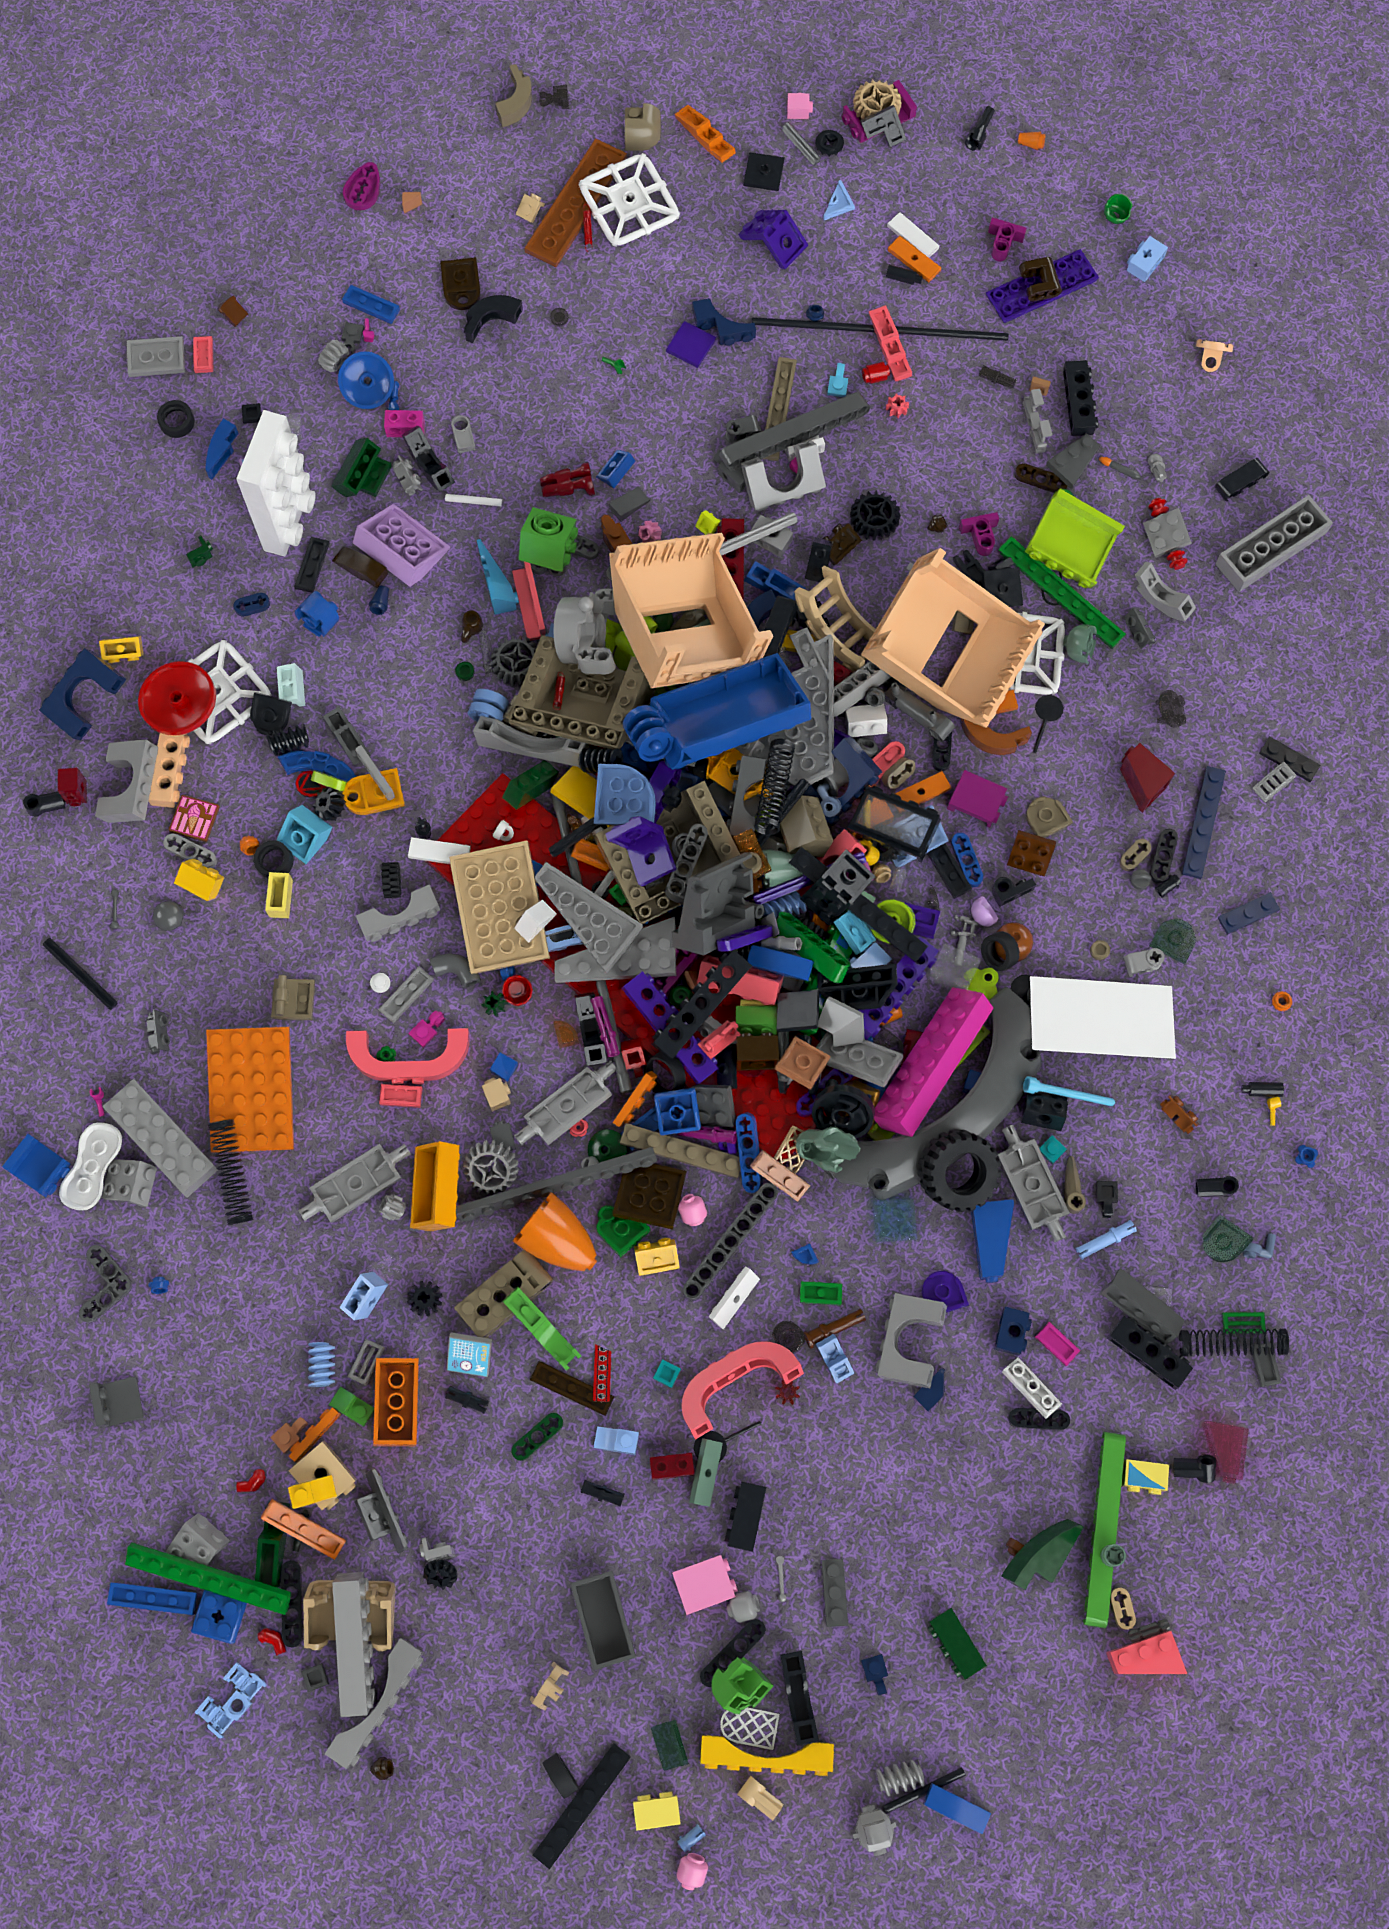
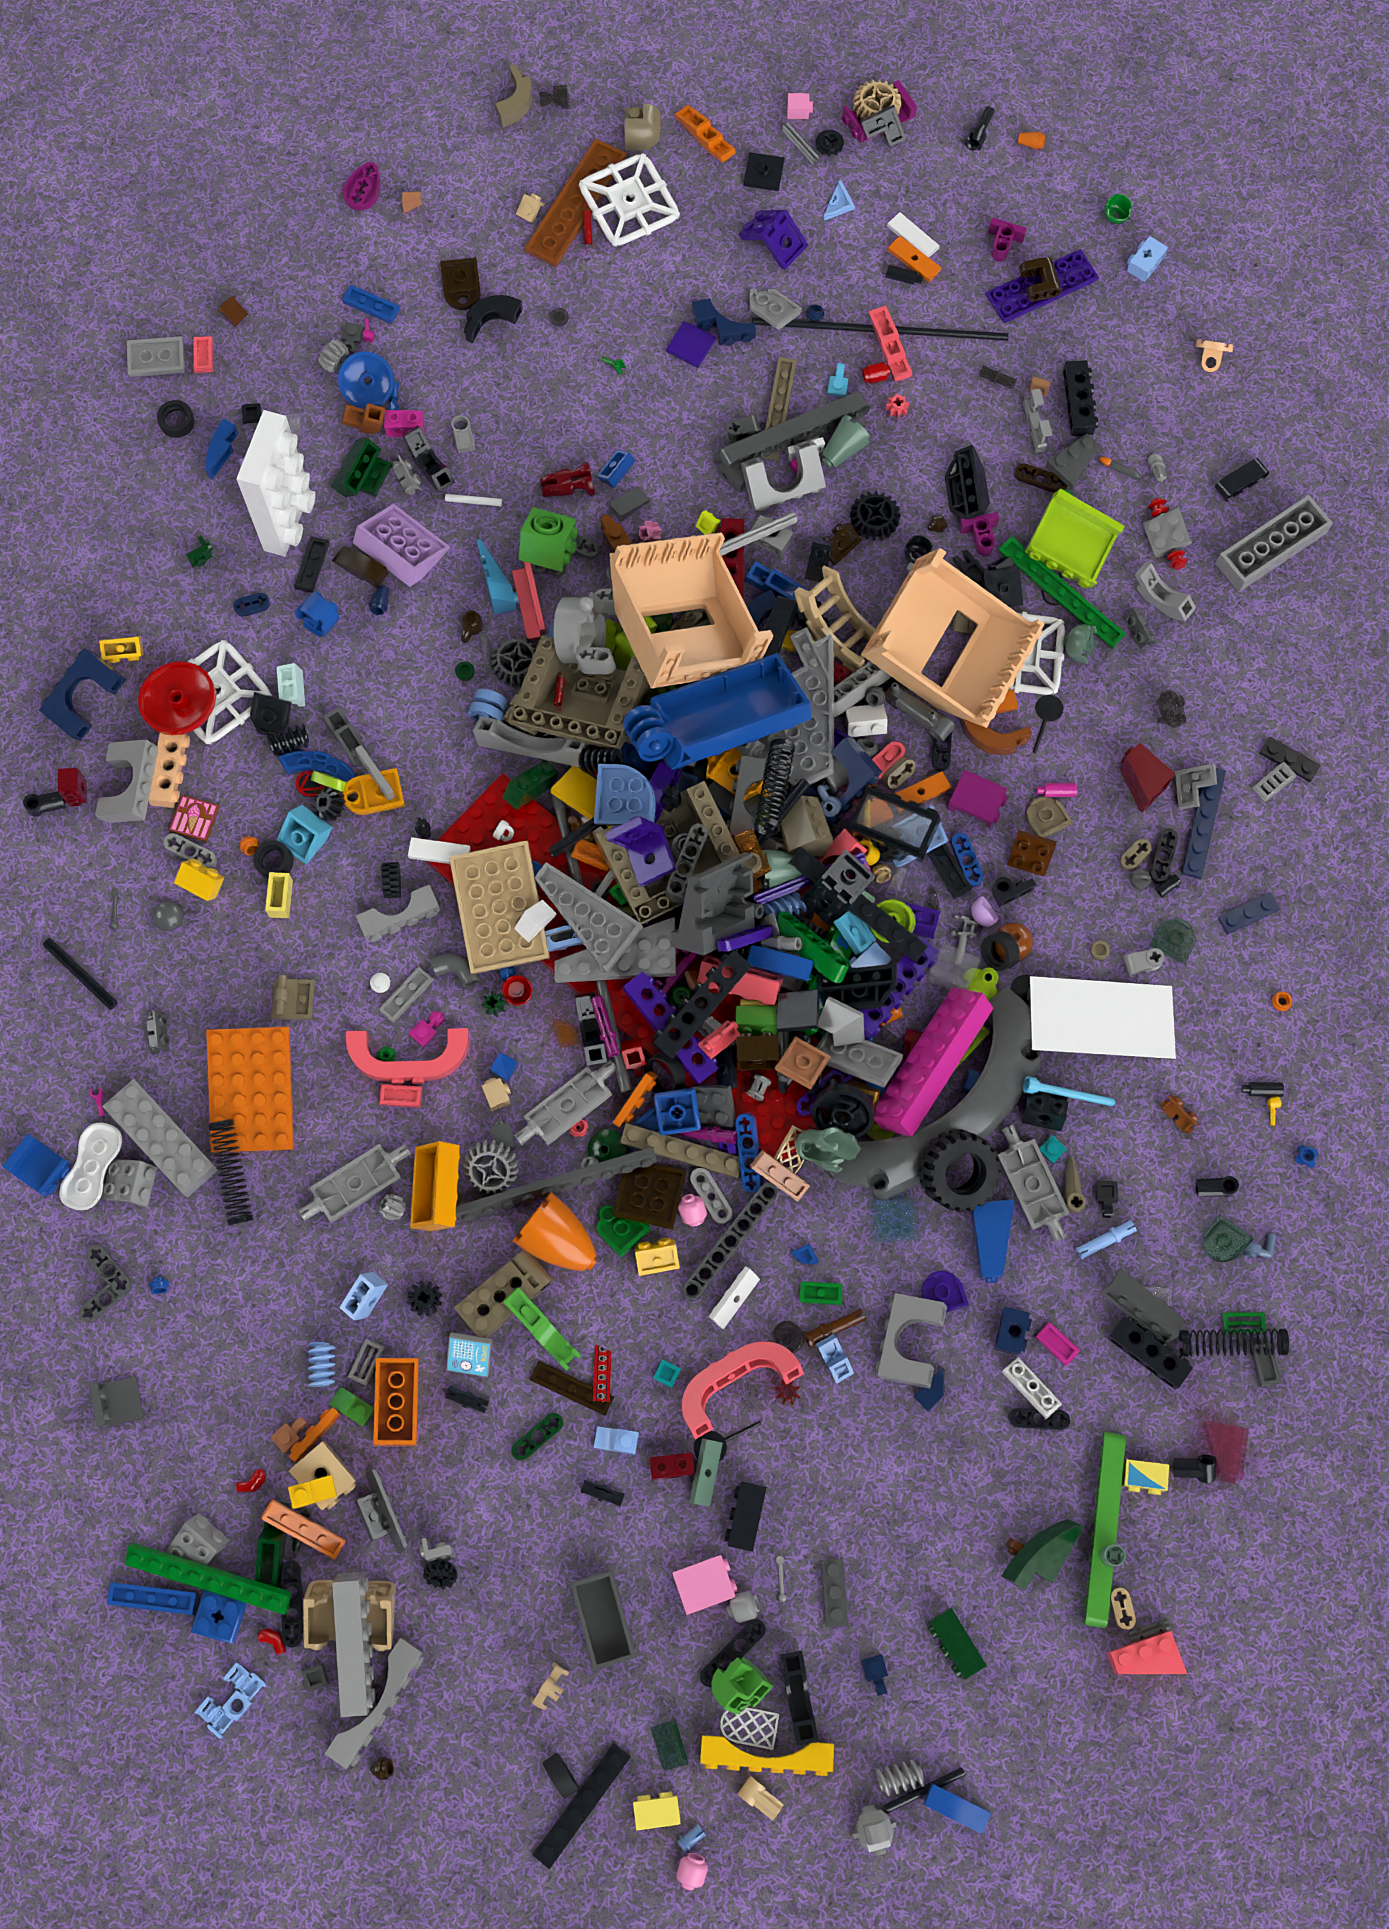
none -> dark orange brick [341,403,385,434]
none -> light grey plate [690,1168,732,1225]
none -> light grey bush [746,1074,771,1101]
none -> light grey tile [750,289,802,330]
none -> sand green cone [821,415,872,468]
none -> black hair [904,534,933,564]
none -> black wedge [945,445,990,519]
none -> dark pink cylinder [1037,783,1077,797]
none -> light grey plate [1175,764,1217,810]

